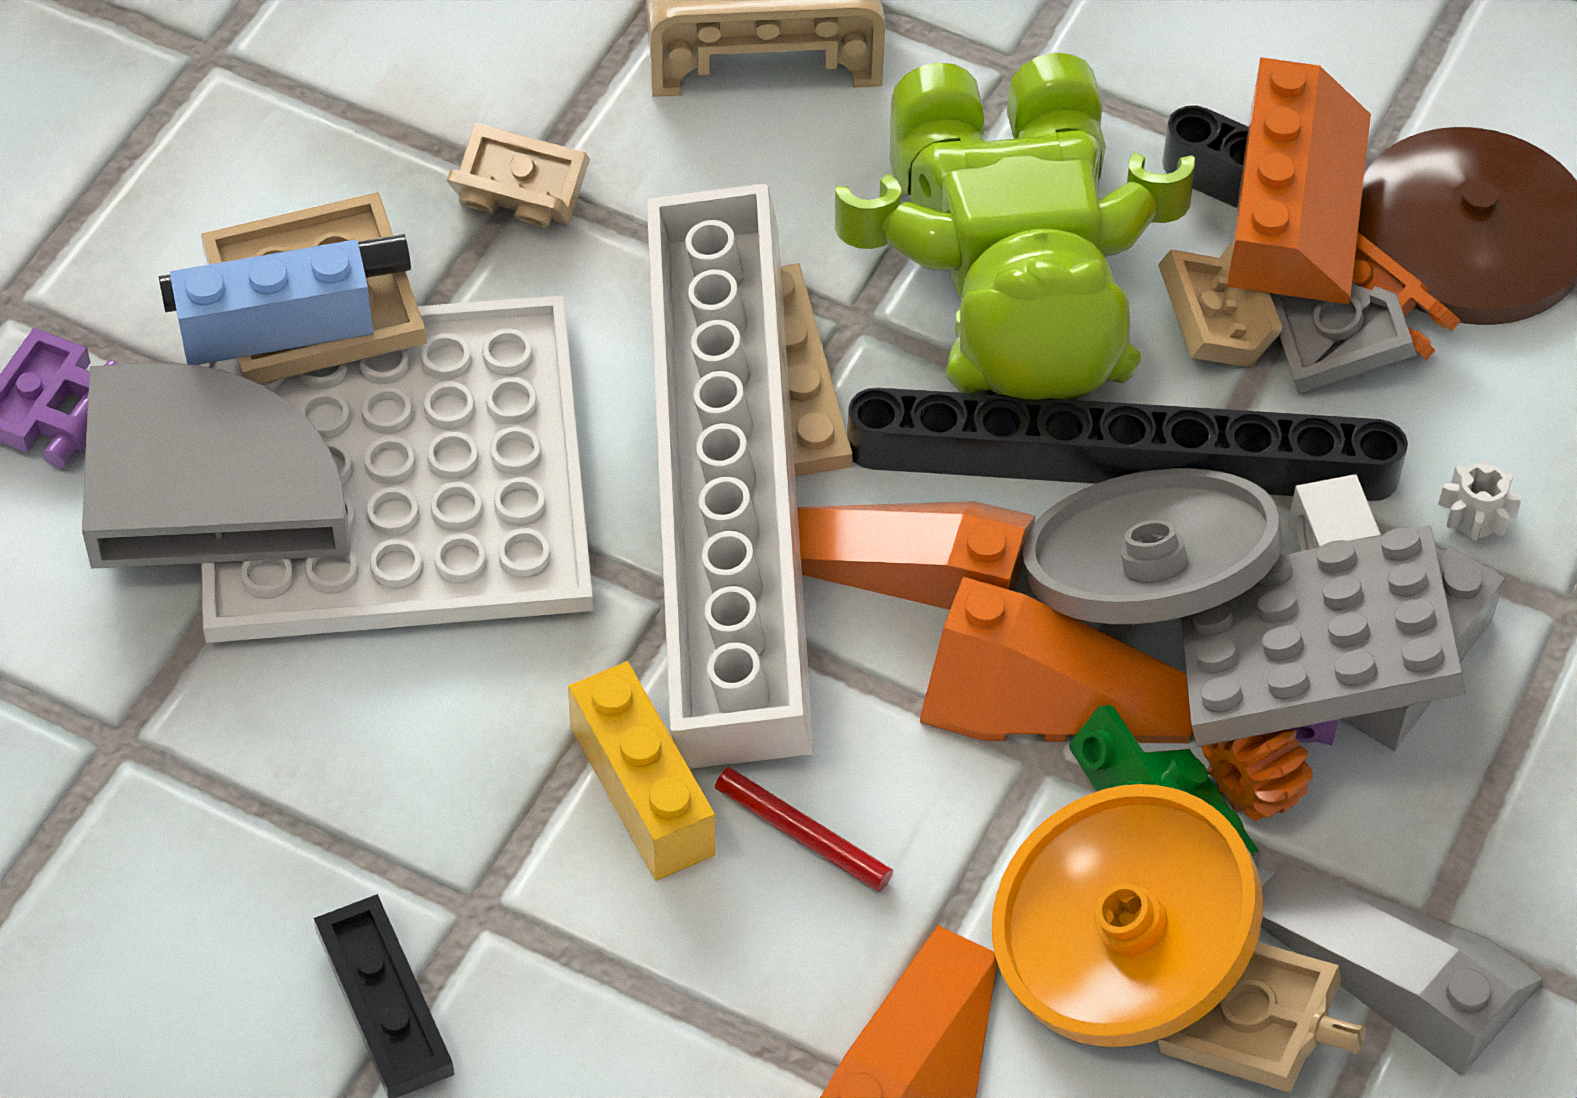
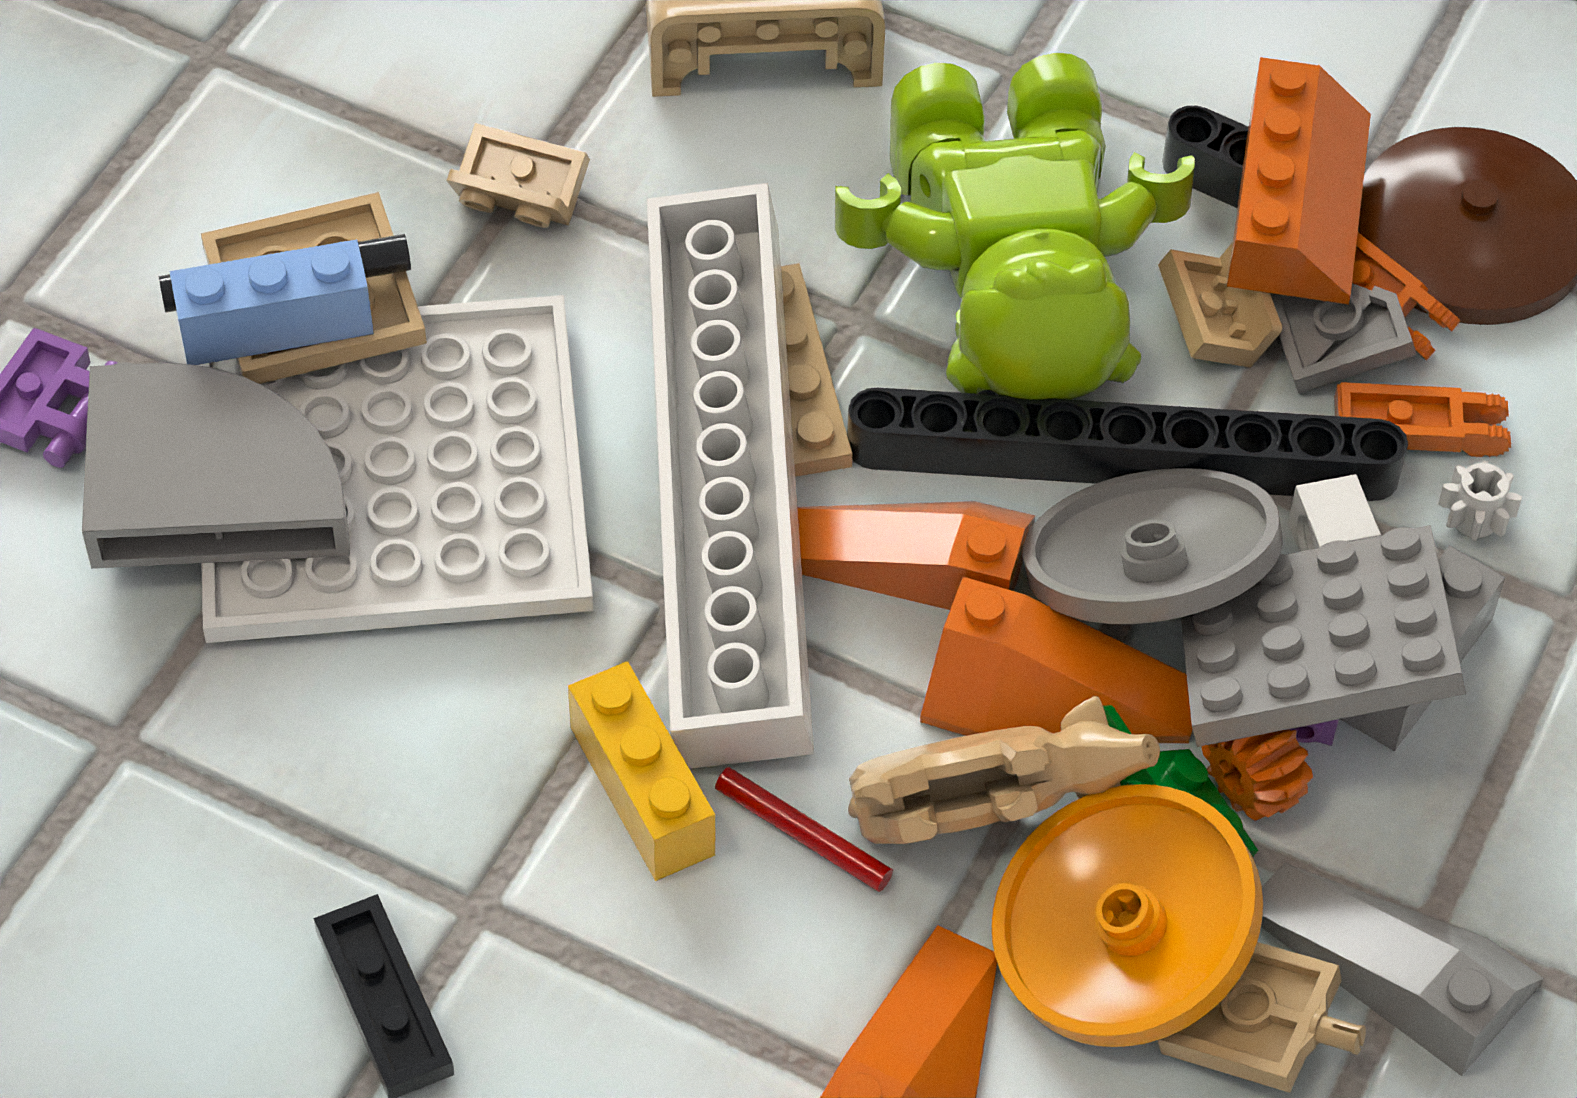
none -> tan animal [848,696,1160,844]
none -> orange hinge [1334,382,1511,457]

